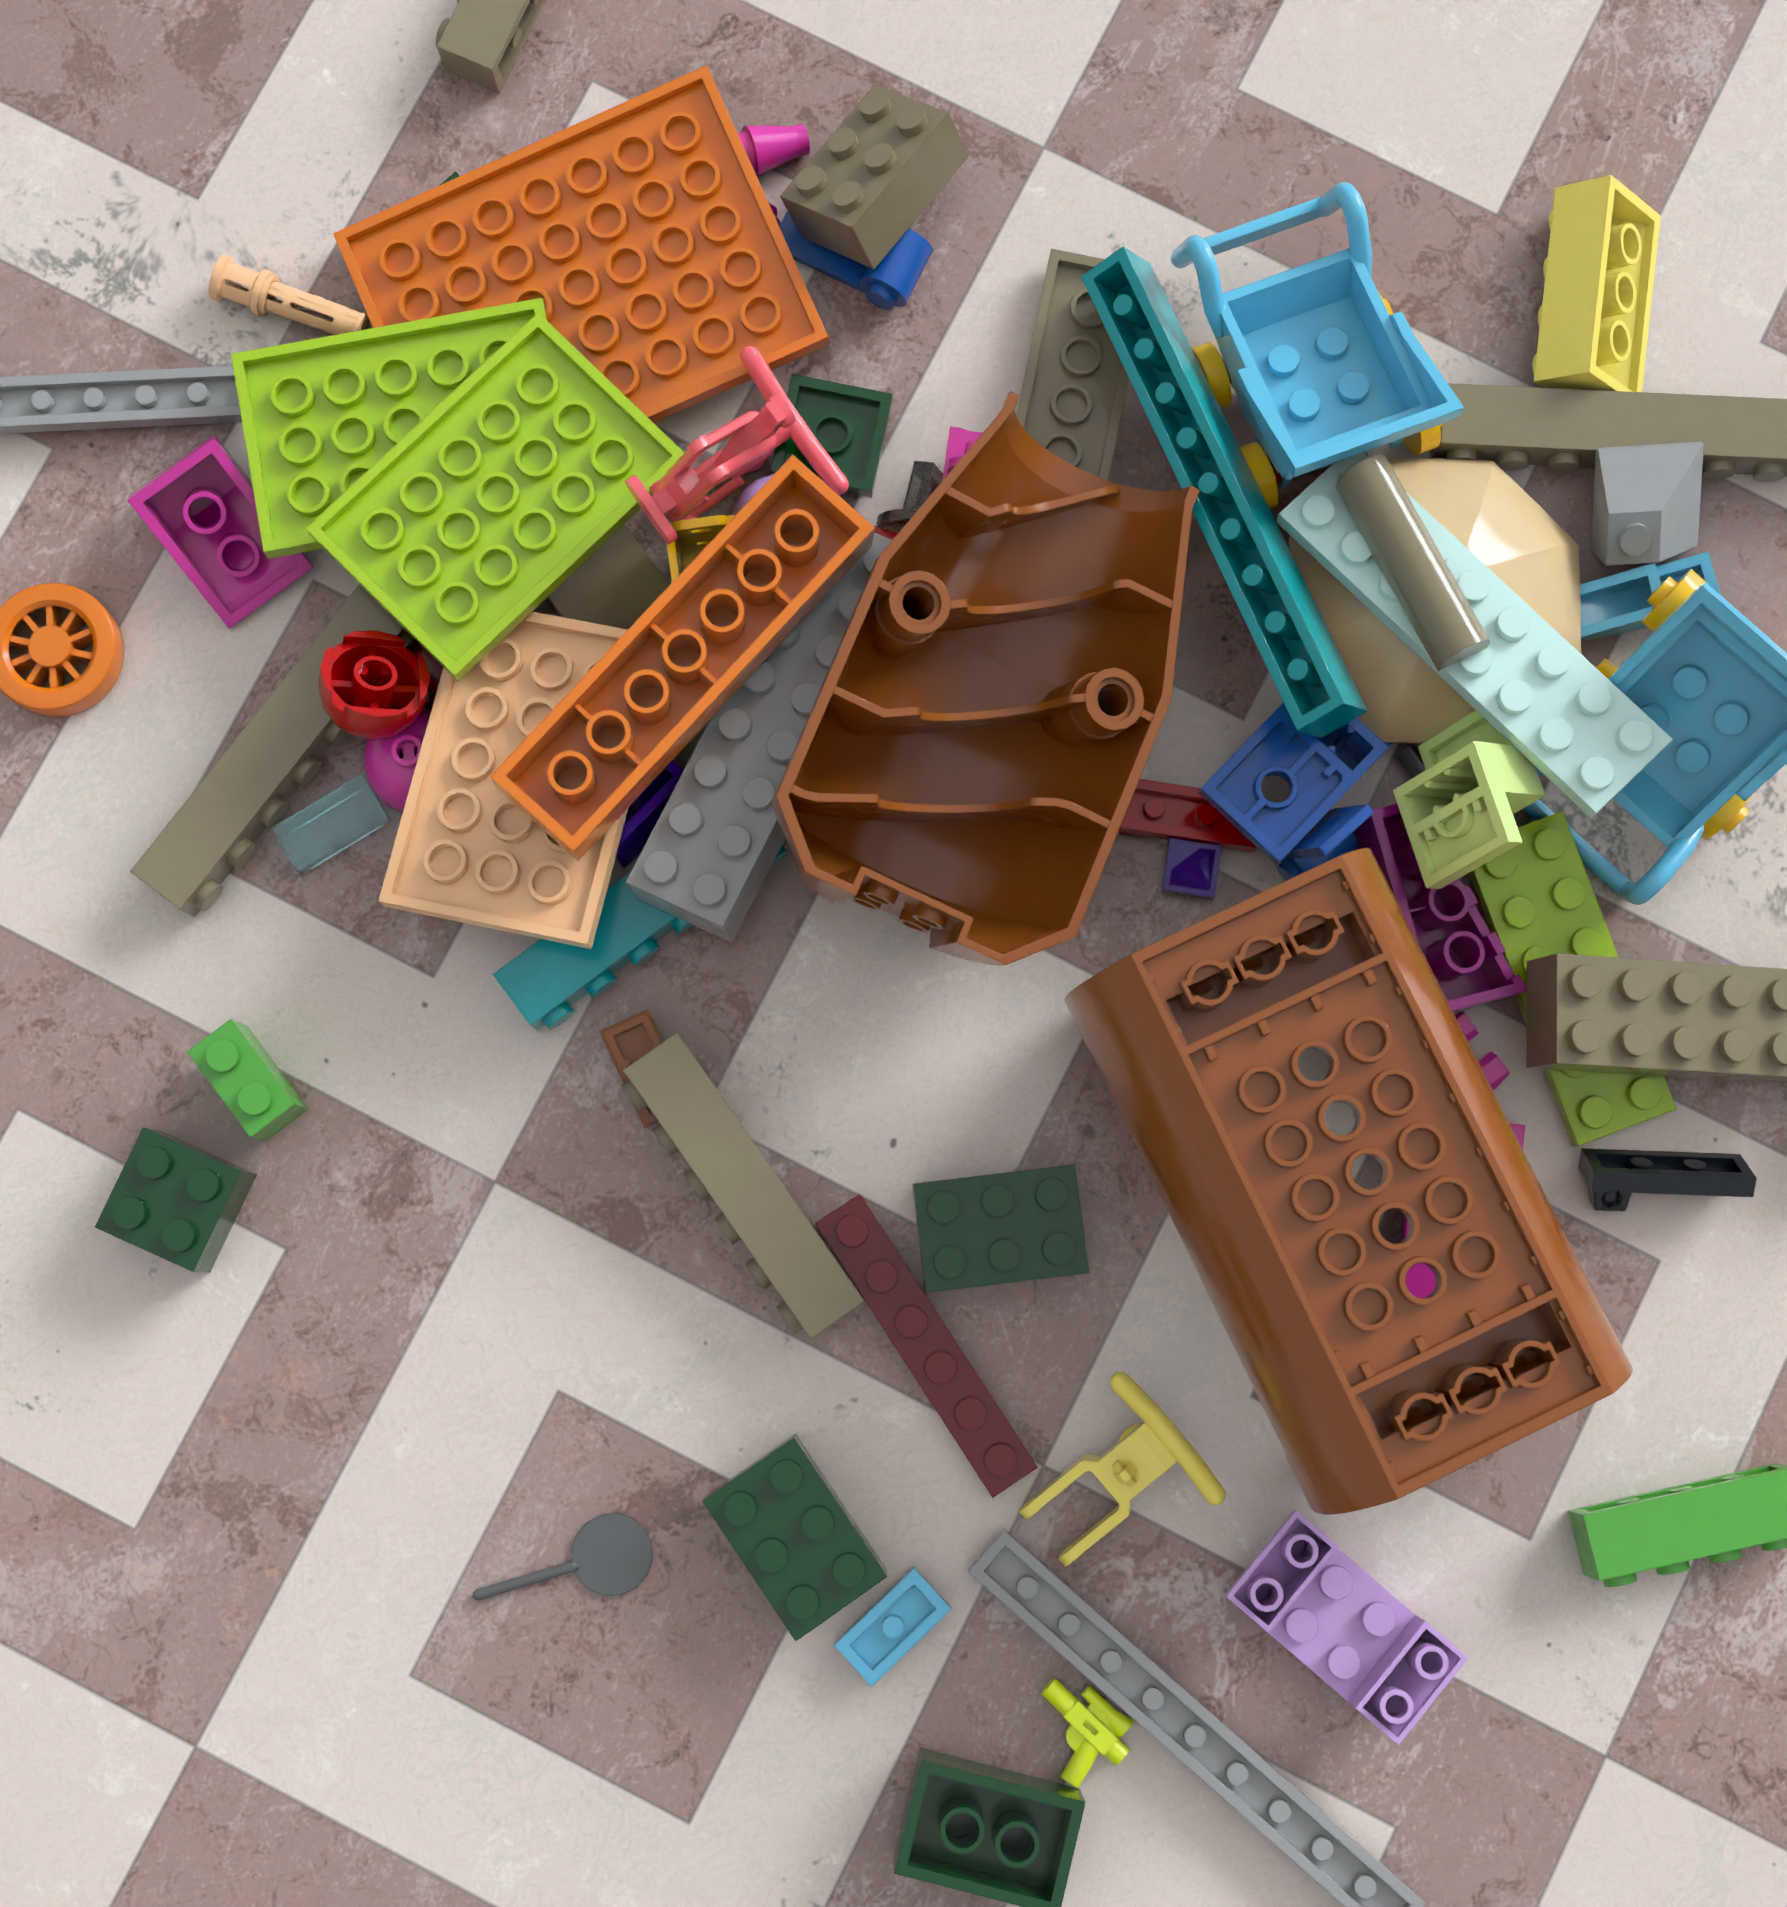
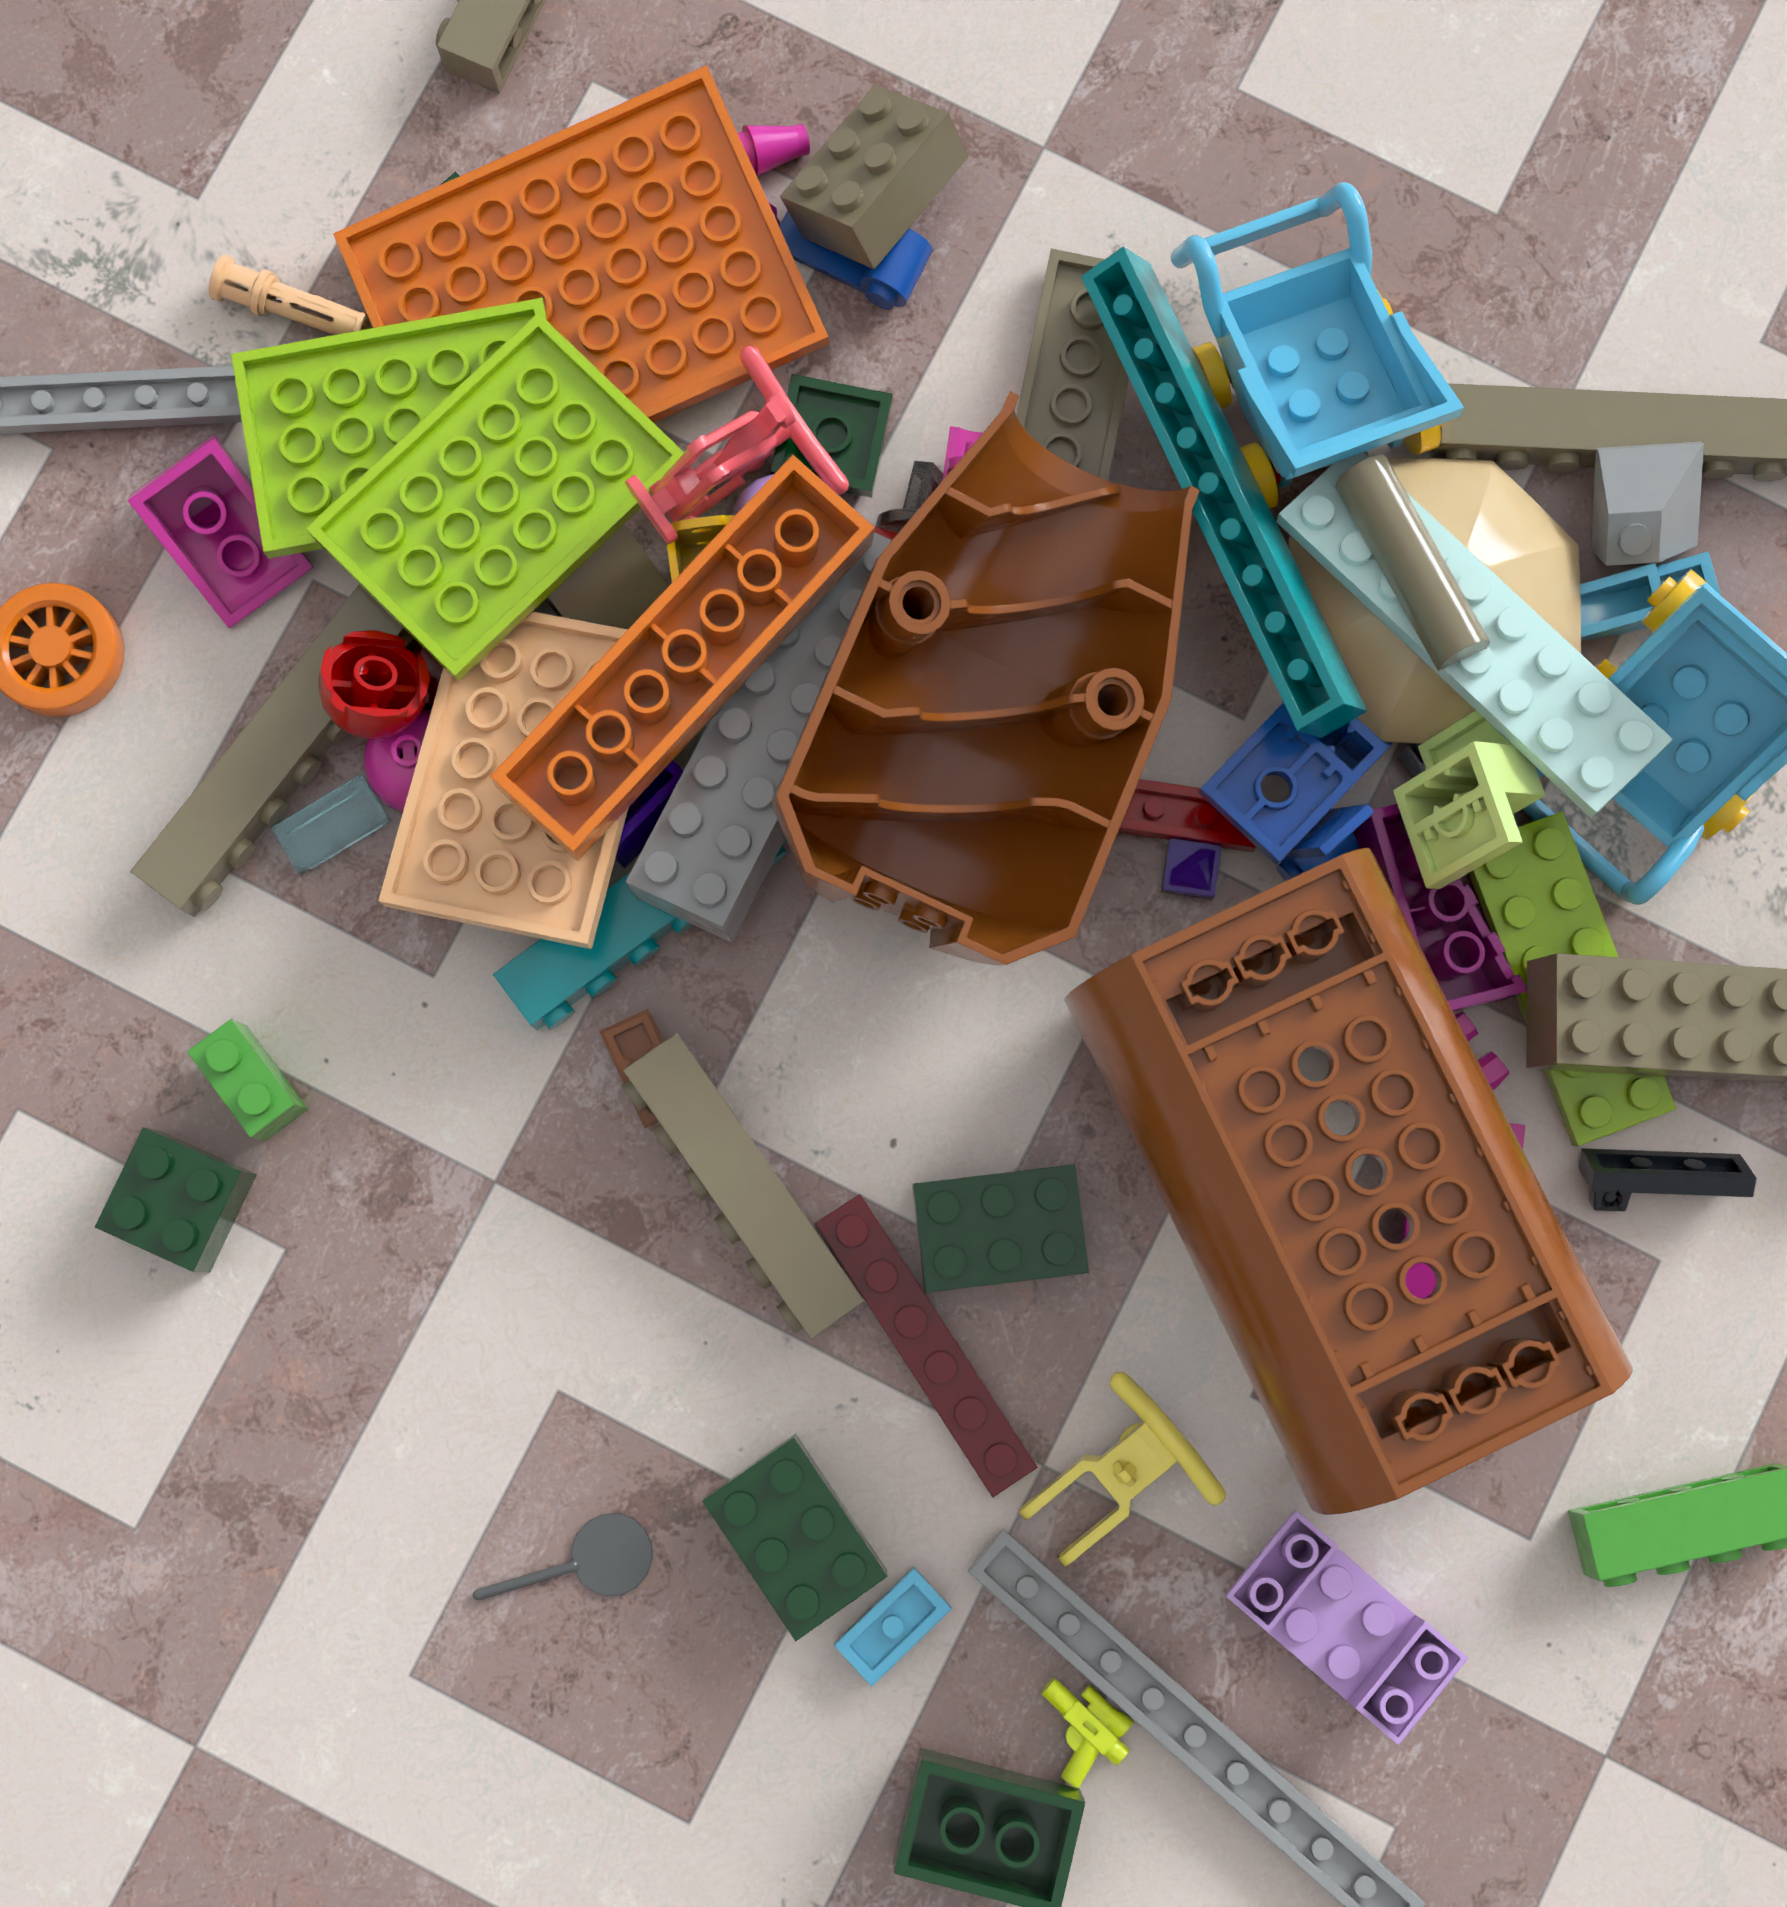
light yellow slope [1532,175,1661,392] -> none

